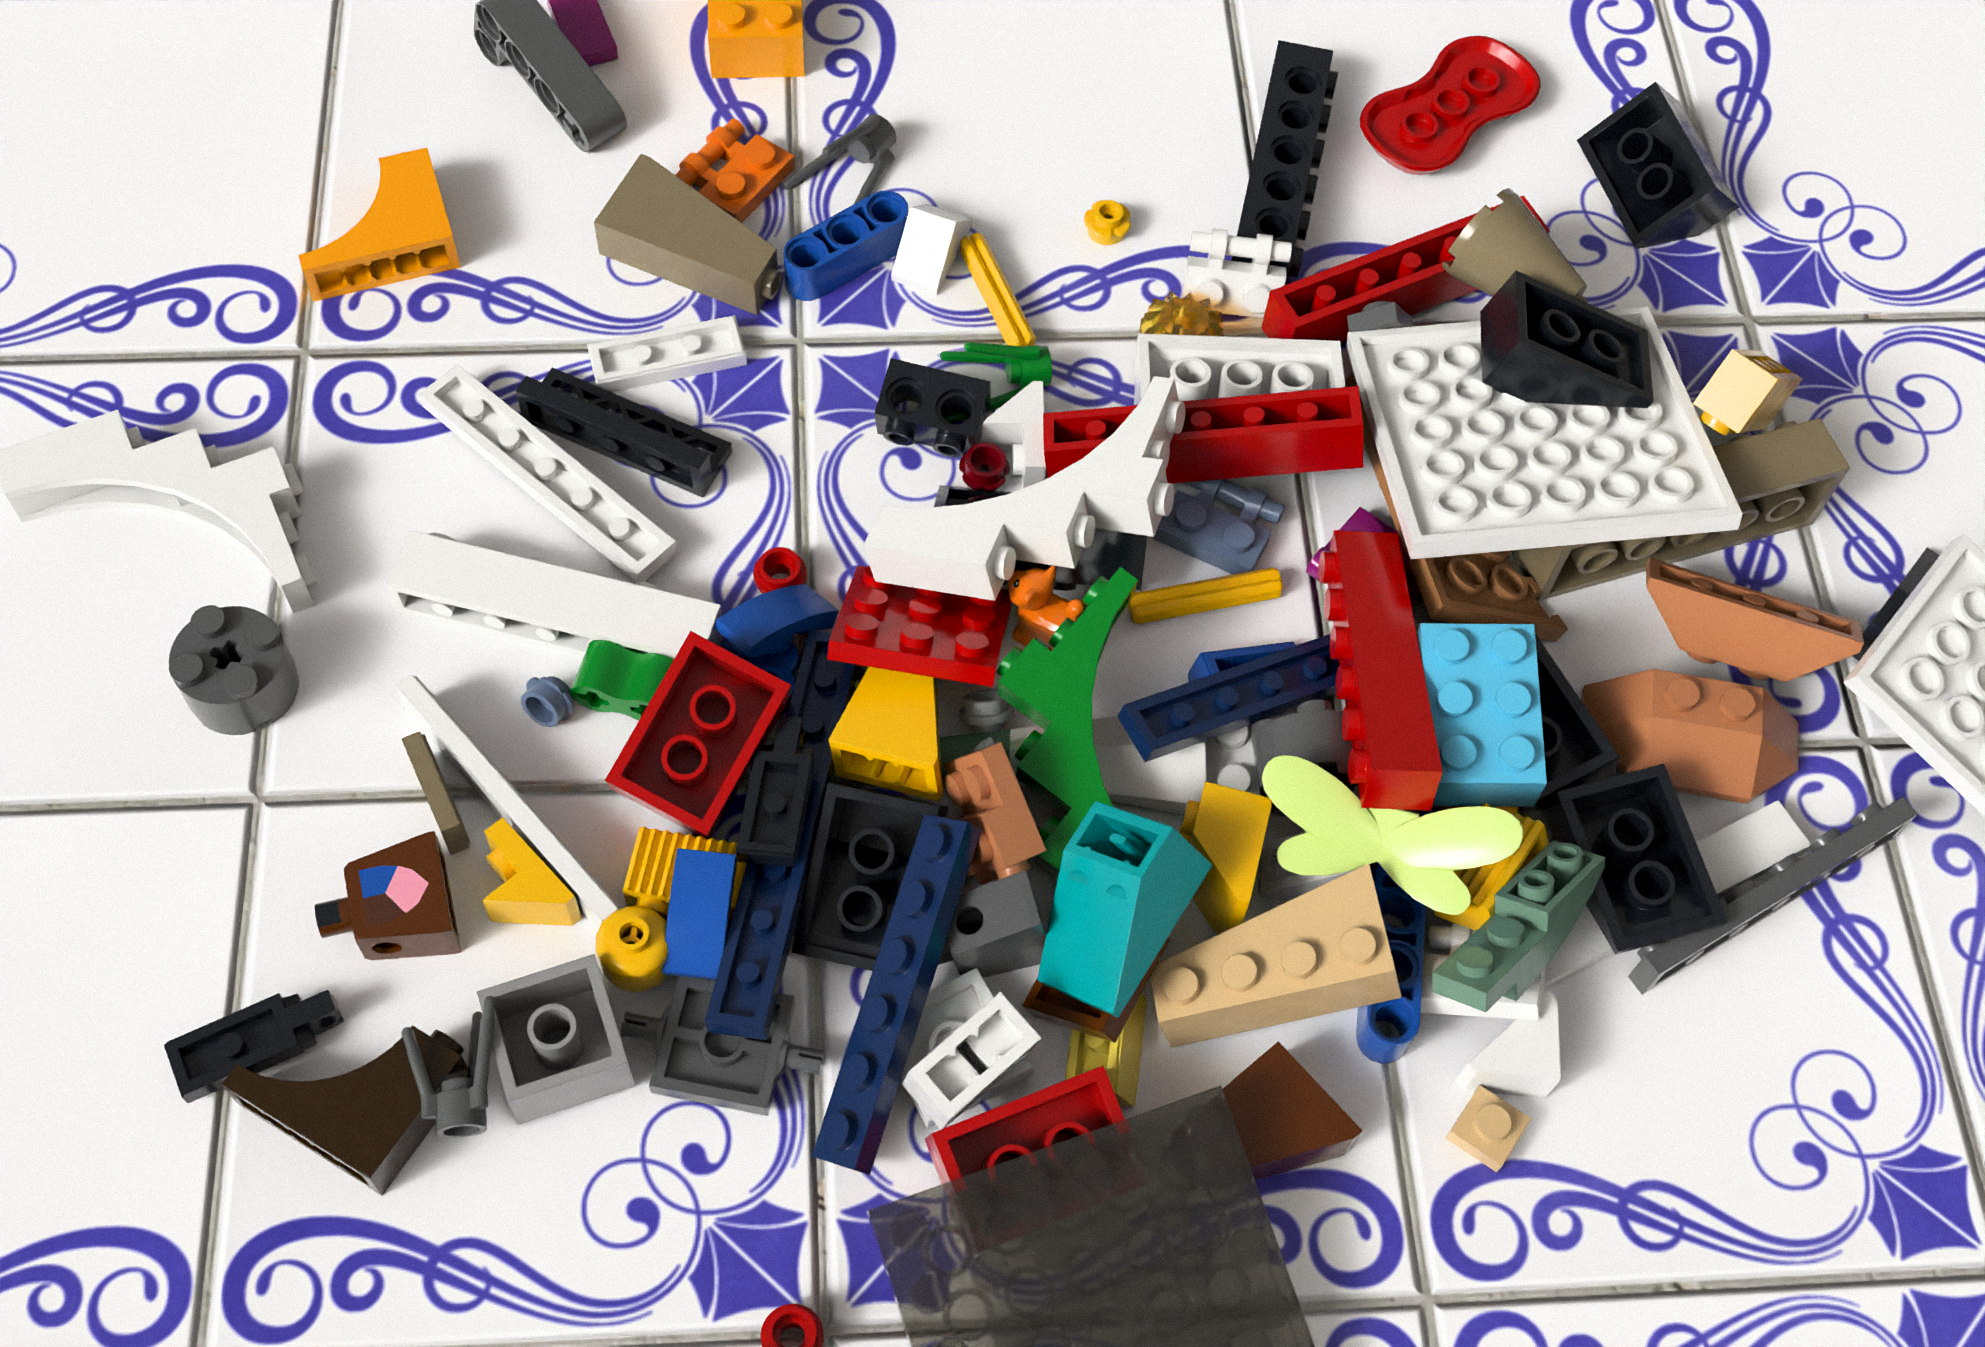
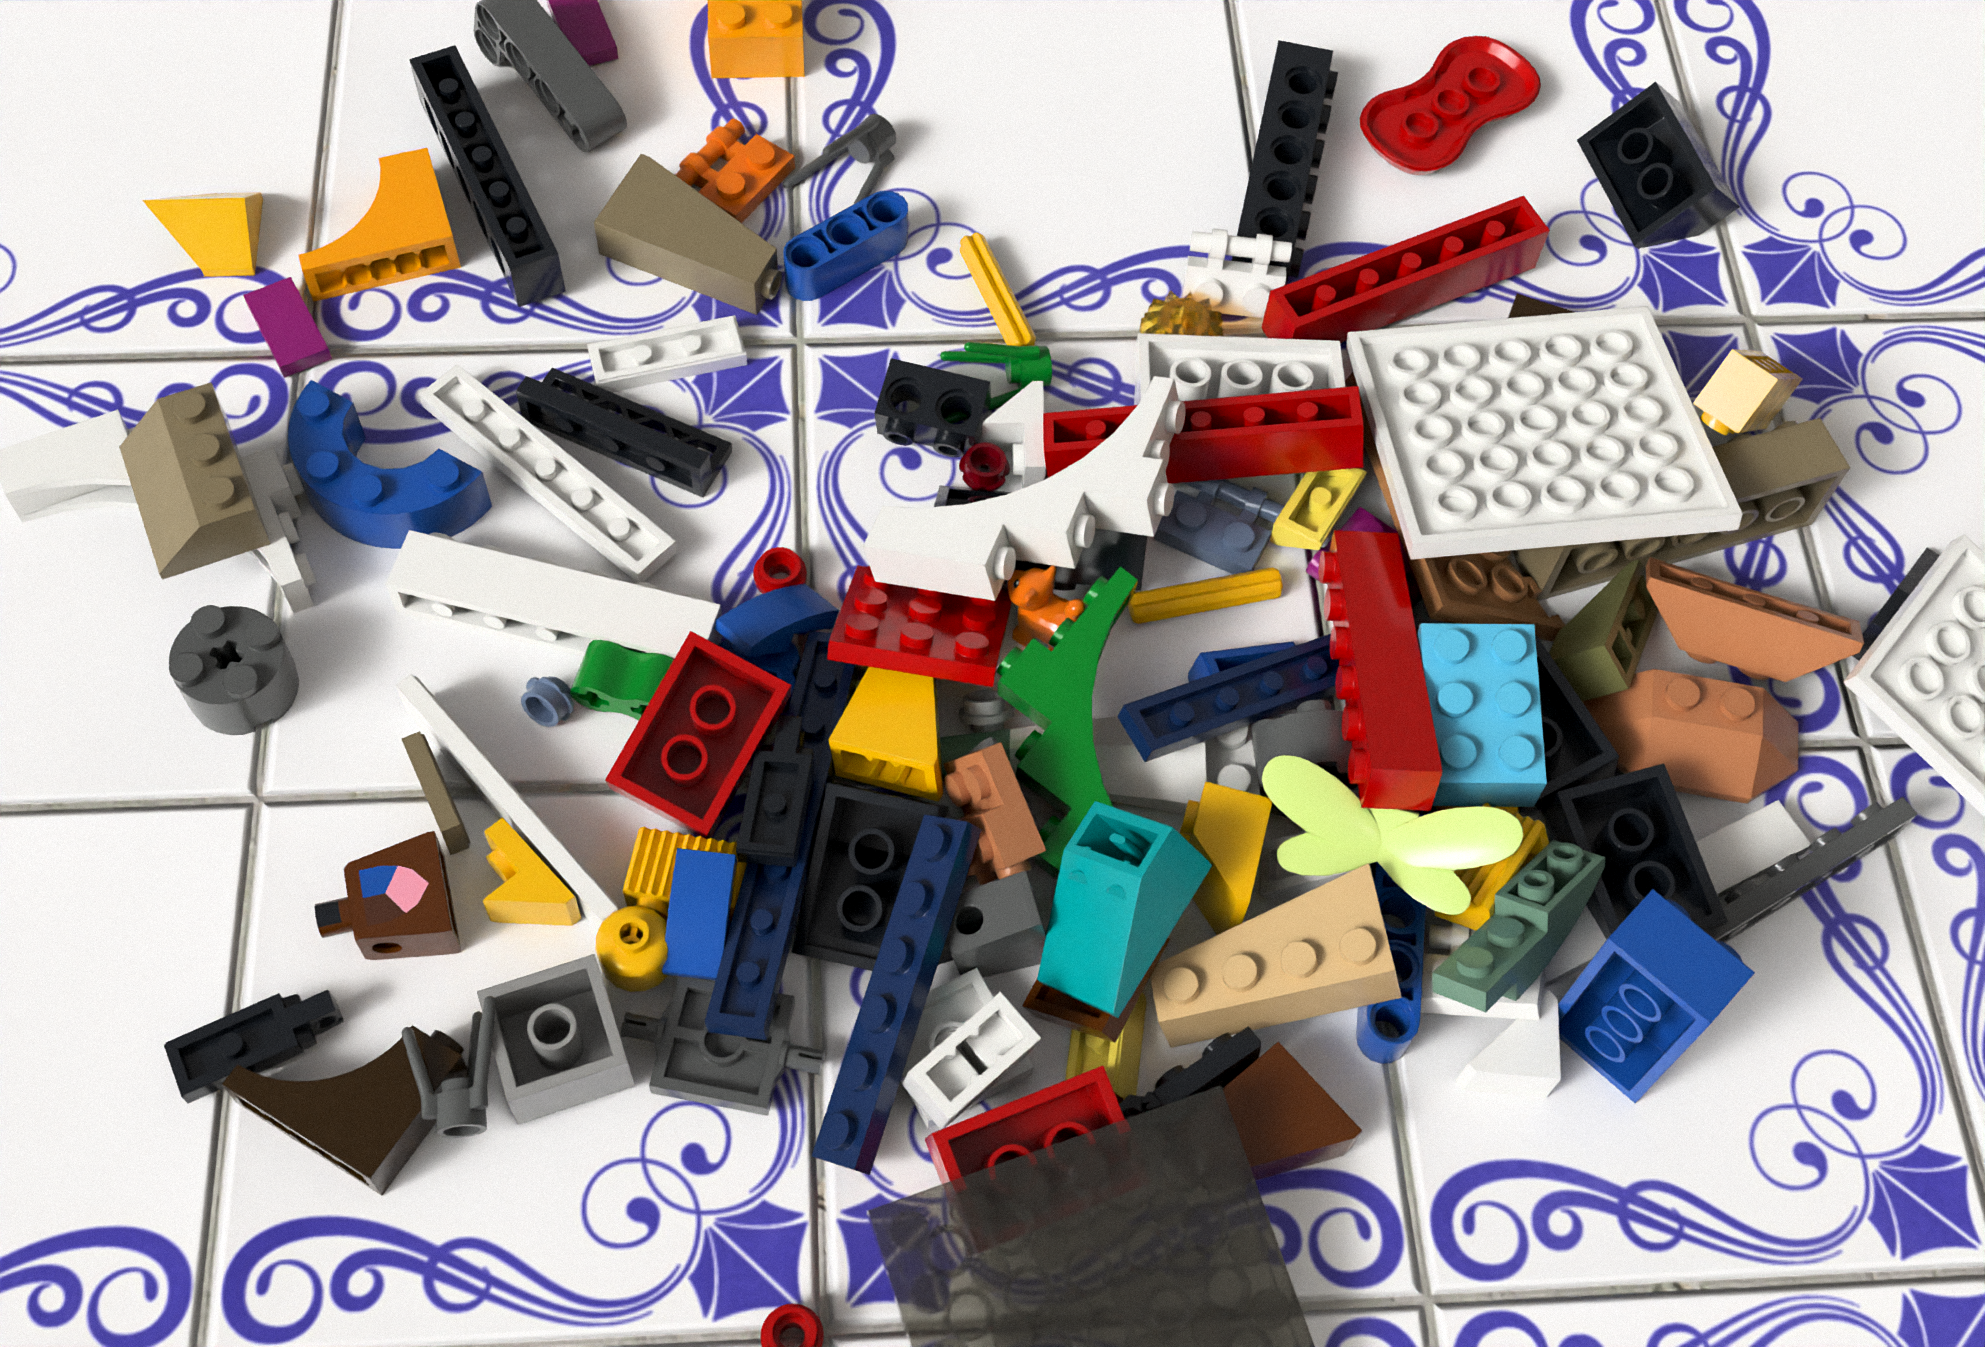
white slope [891,204,972,296] -> none
yellow plate [1084,200,1131,245] -> none
dark grey plate [1347,301,1413,332] -> none
dark tan cone [1442,188,1588,302] -> none
tan plate [1446,1085,1531,1173] -> none
black slope [1480,270,1654,408] -> none
none -> dark tan slope [119,382,271,580]
none -> yellow slope [142,192,263,277]
none -> magenta tile [243,277,332,378]
none -> blue brick [288,380,492,549]
none -> black brick [409,45,566,307]
none -> black hinge [1119,1026,1261,1146]
none -> light yellow slope [1270,468,1367,550]
none -> olive slope [1549,559,1659,701]
none -> blue brick [1558,889,1755,1103]

